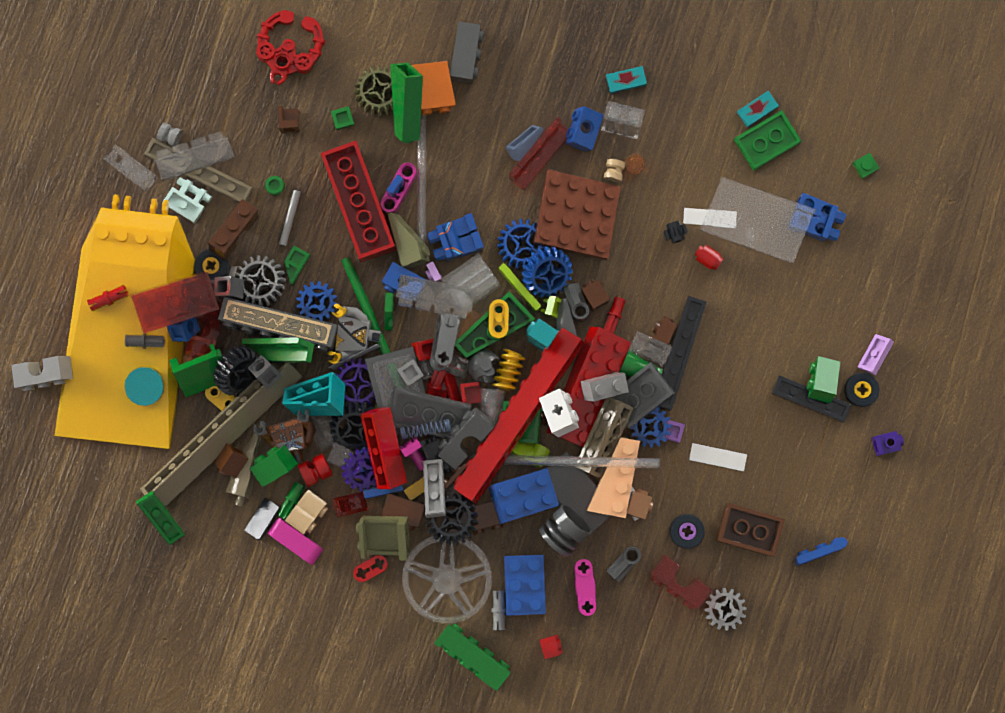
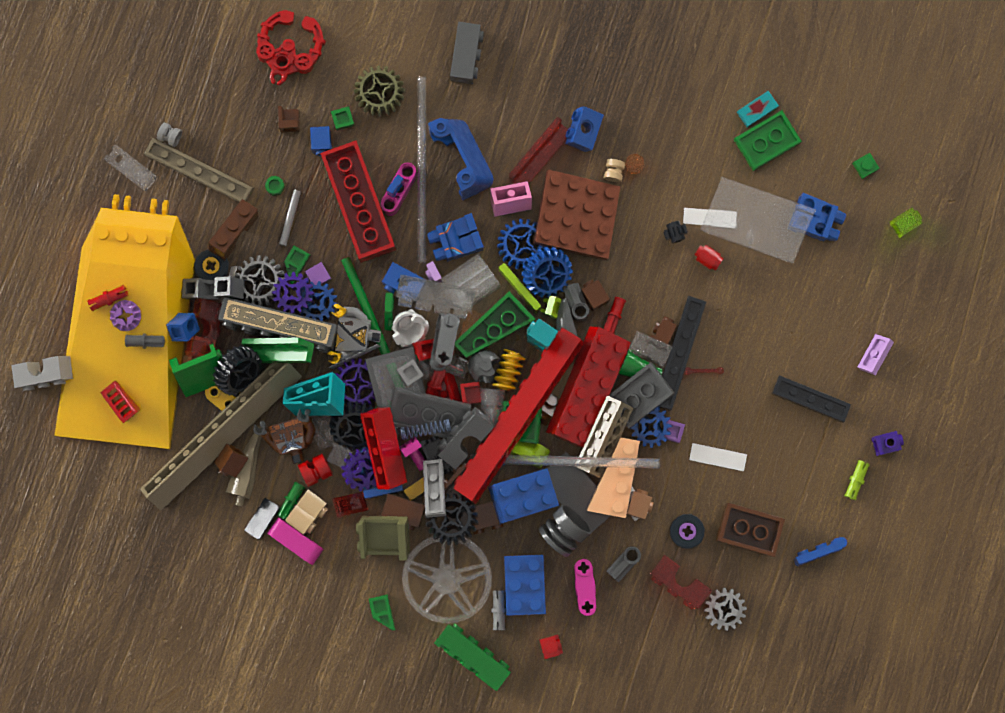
teal tile [125,367,164,406] -> none
clear red brick [130,271,219,333] -> none
green tile [136,490,185,545] -> none
clear windscreen [154,131,235,181] -> none
light aqua plate [162,177,212,224] -> none
dark grey brick [248,355,282,389] -> none
green brick [249,445,298,487] -> none
red beam [353,555,388,582] -> none
olive slope [387,212,430,269] -> none
green slope [390,63,423,143] -> none
orange brick [412,61,456,116] -> none
yellow plate [489,299,509,339] -> none
sand blue slope [506,125,544,161] -> none
white brick [539,389,579,437] -> none
light grey brick [581,372,629,401] -> none
clear brick [601,101,645,139] -> none
teal tile [606,66,647,94] -> none
brick [807,356,840,403] -> none
black bush [844,373,880,407] -> none
none -> red slope [100,380,140,423]
none -> medium lavender gear [110,300,141,331]
none -> dark purple gear [272,272,315,314]
none -> medium lavender tile [305,262,331,285]
none -> blue brick [310,126,332,156]
none -> green tile [369,594,396,631]
none -> white helmet [392,309,429,348]
none -> blue windscreen [428,118,493,200]
none -> bright pink brick [490,181,532,216]
none -> clear red hinge [684,367,724,375]
none -> lime pin [844,460,870,501]
none -> clear neon green brick [889,207,923,238]

